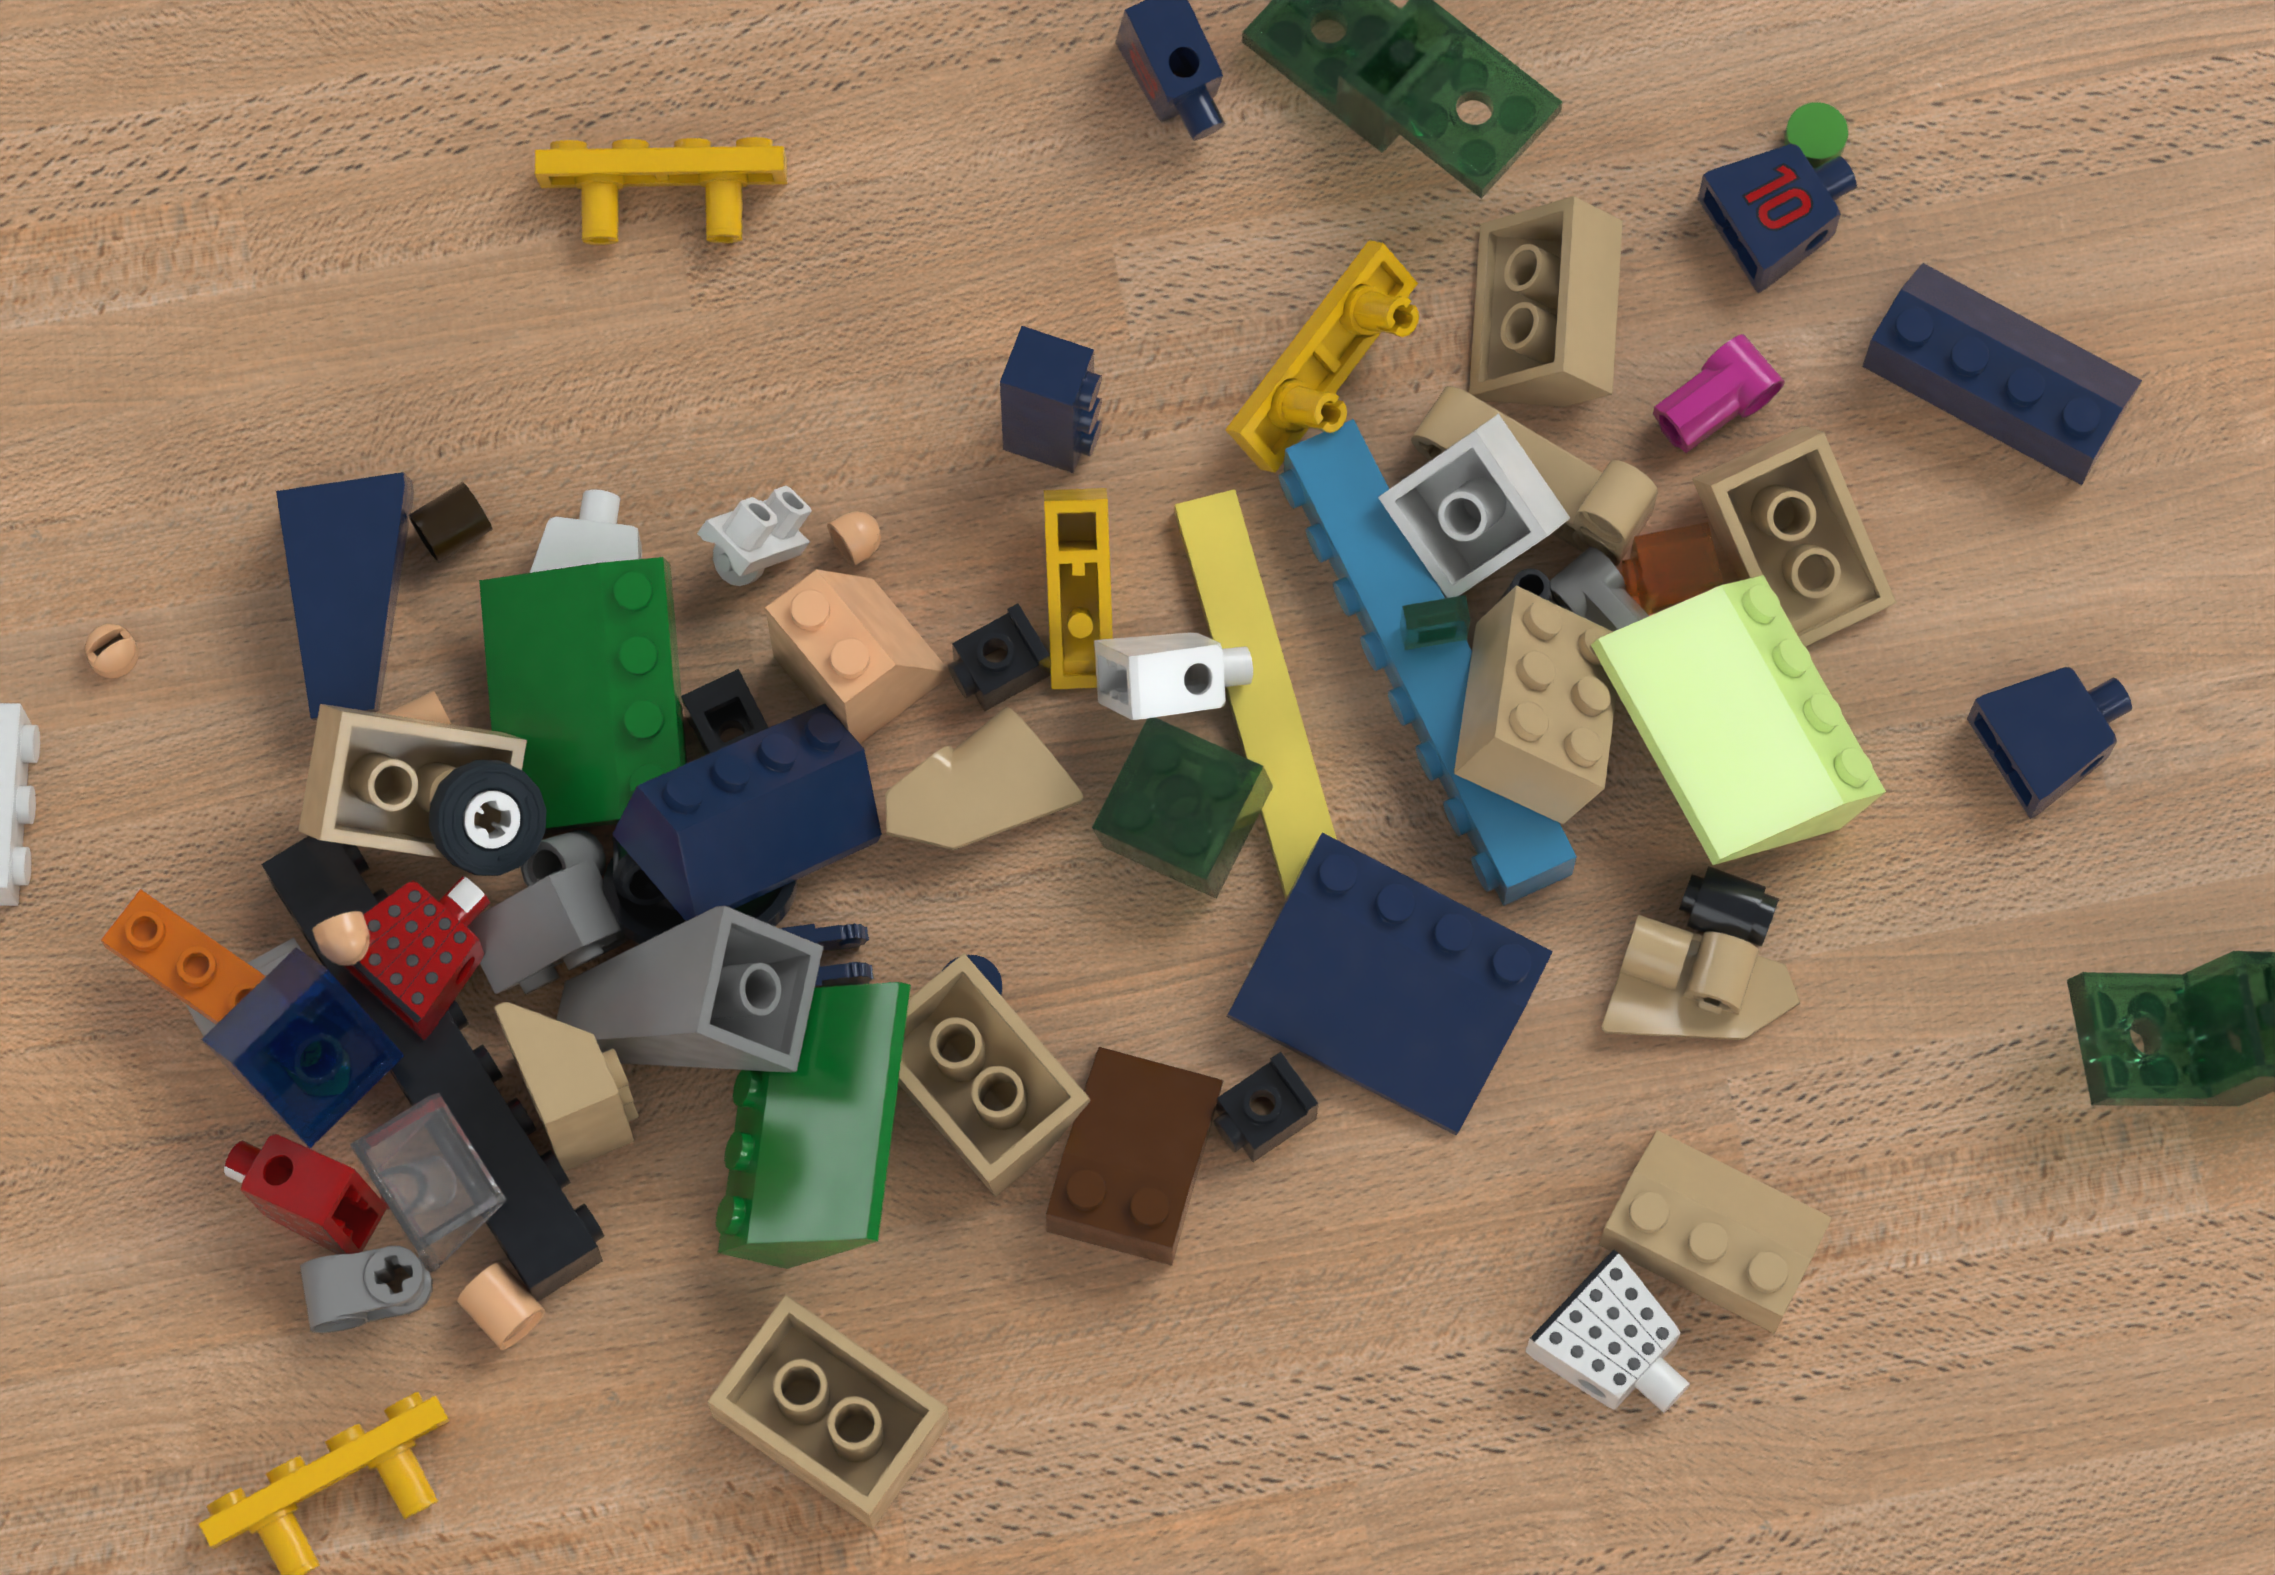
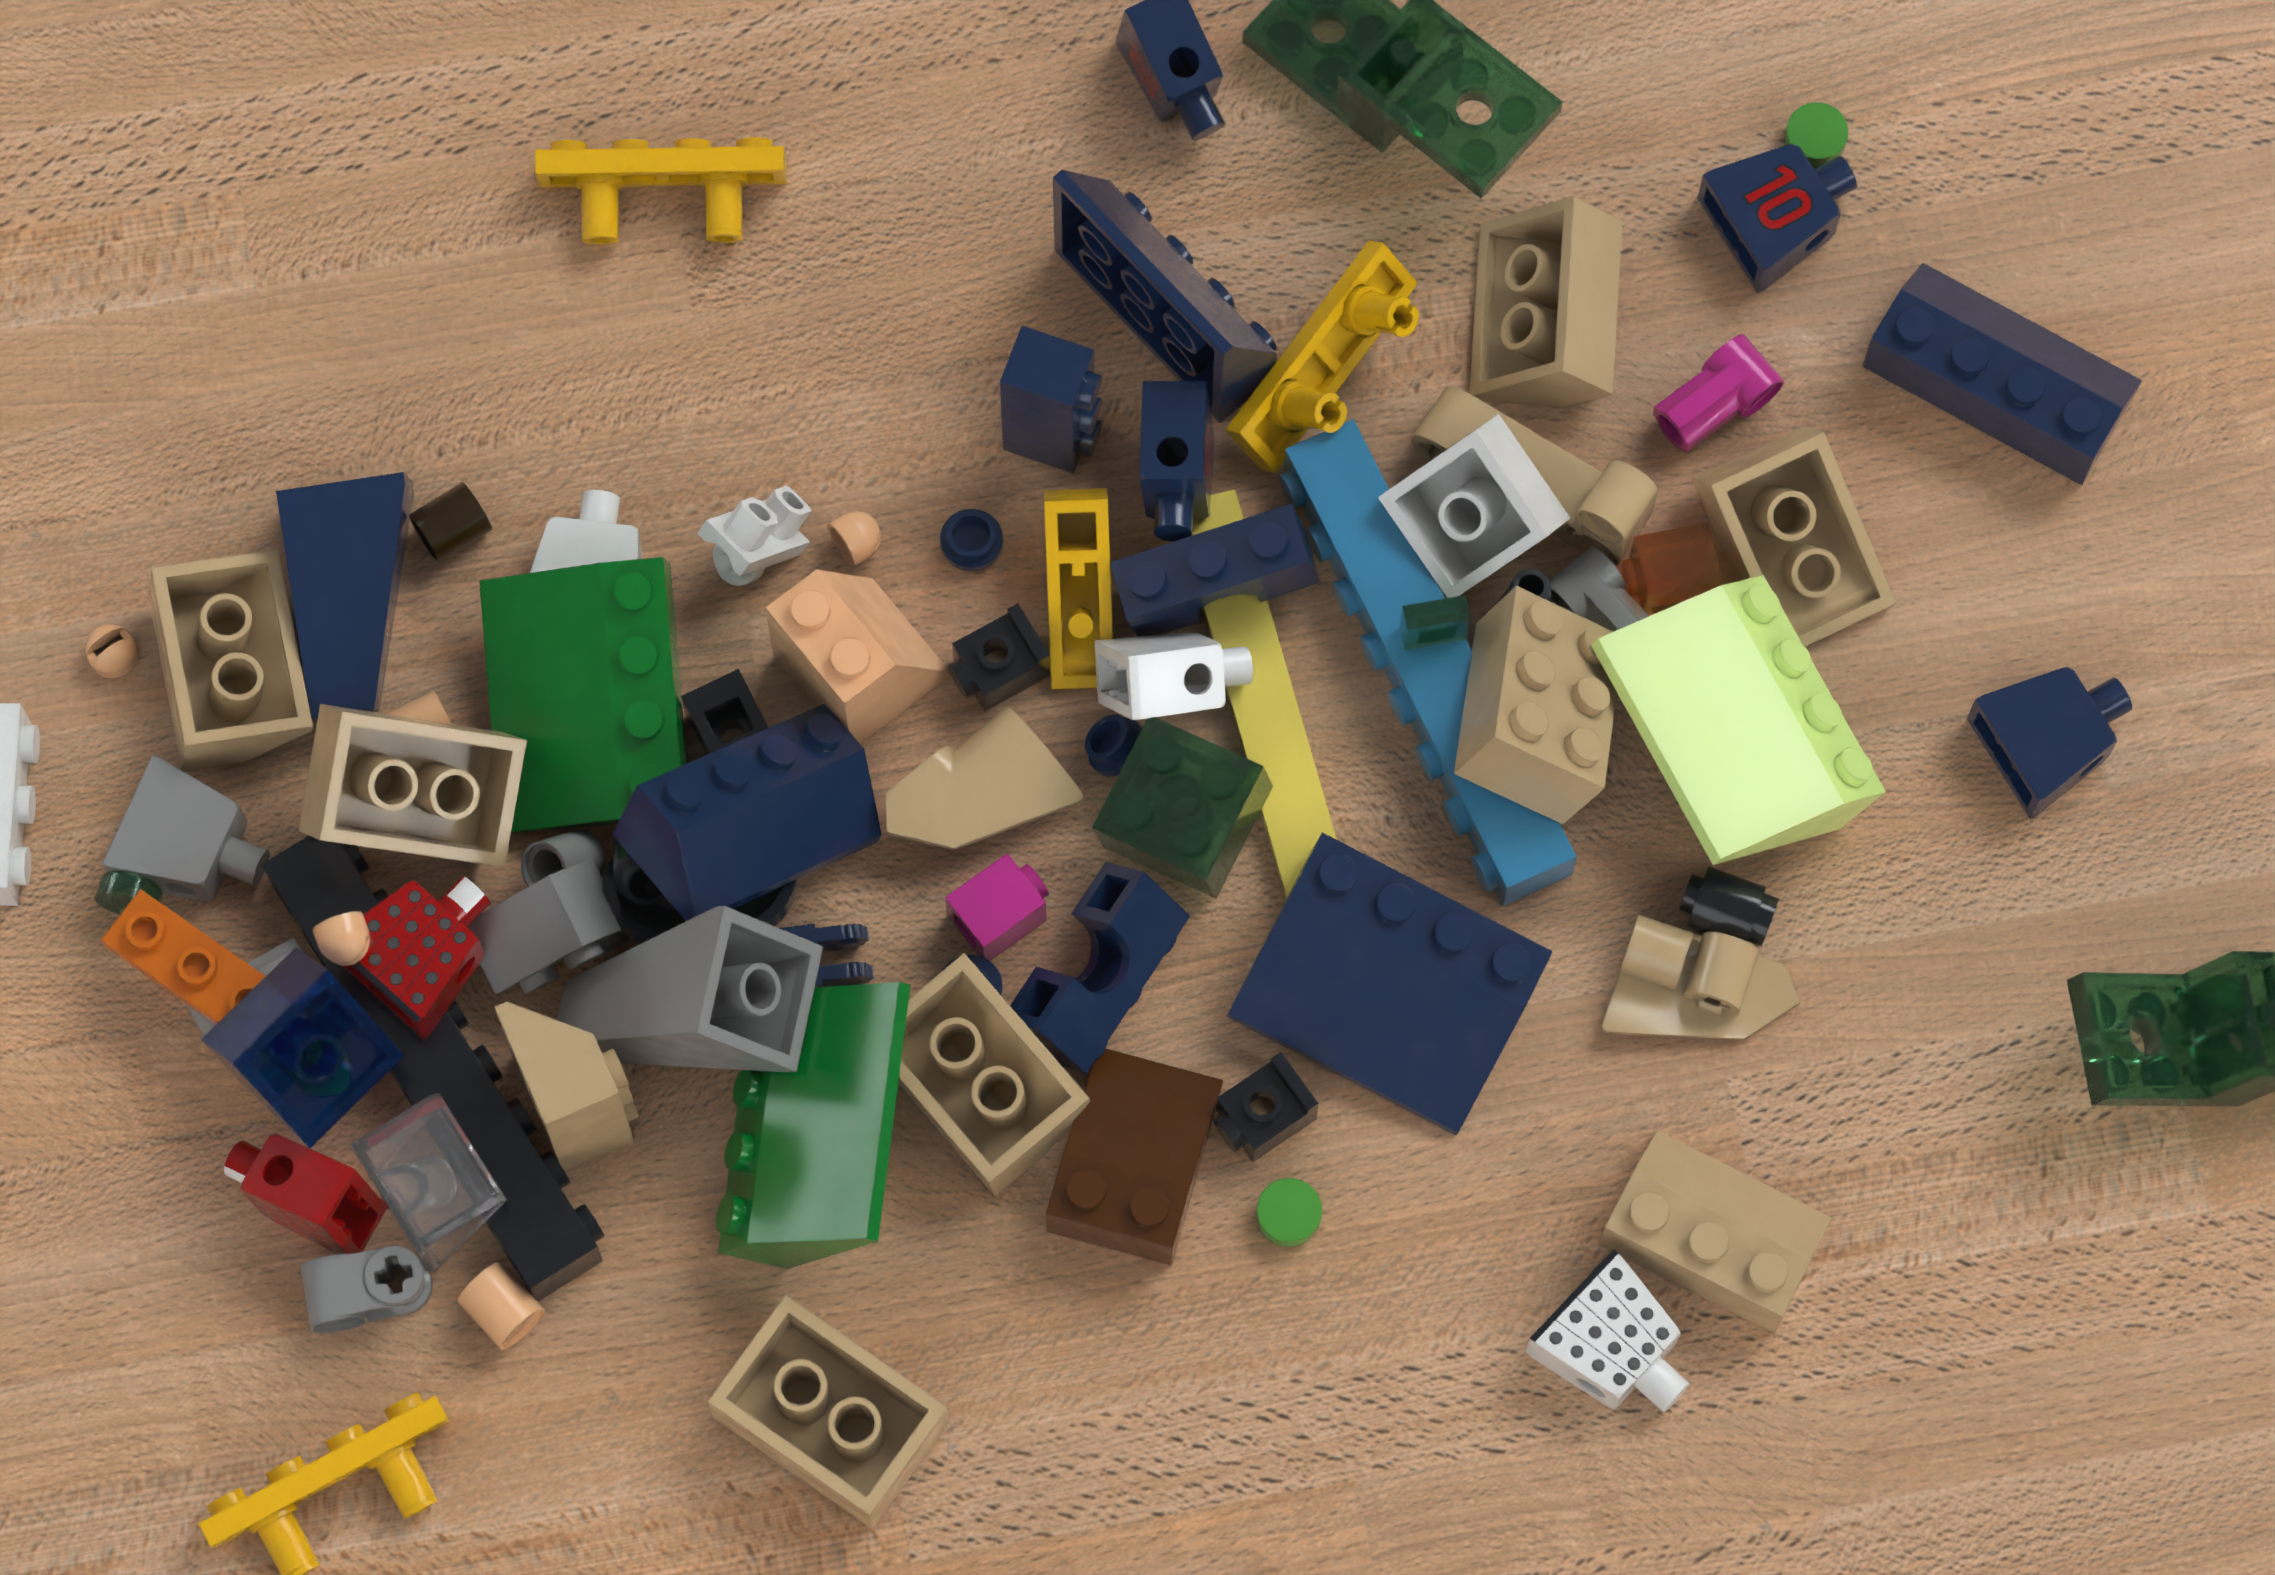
black bush [429,760,546,876] -> none
none -> clear green tile [95,871,164,915]
none -> light grey torso [102,755,269,902]
none -> tan slope [149,549,313,771]
none -> dark blue plate [940,509,1003,571]
none -> dark pink brick [945,853,1049,961]
none -> dark blue arch [1010,862,1190,1074]
none -> dark blue slope [1053,170,1277,423]
none -> dark blue plate [1085,715,1147,777]
none -> dark blue arch [1110,504,1321,637]
none -> dark blue torso [1140,381,1215,542]
none -> bright green tile [1256,1178,1322,1247]

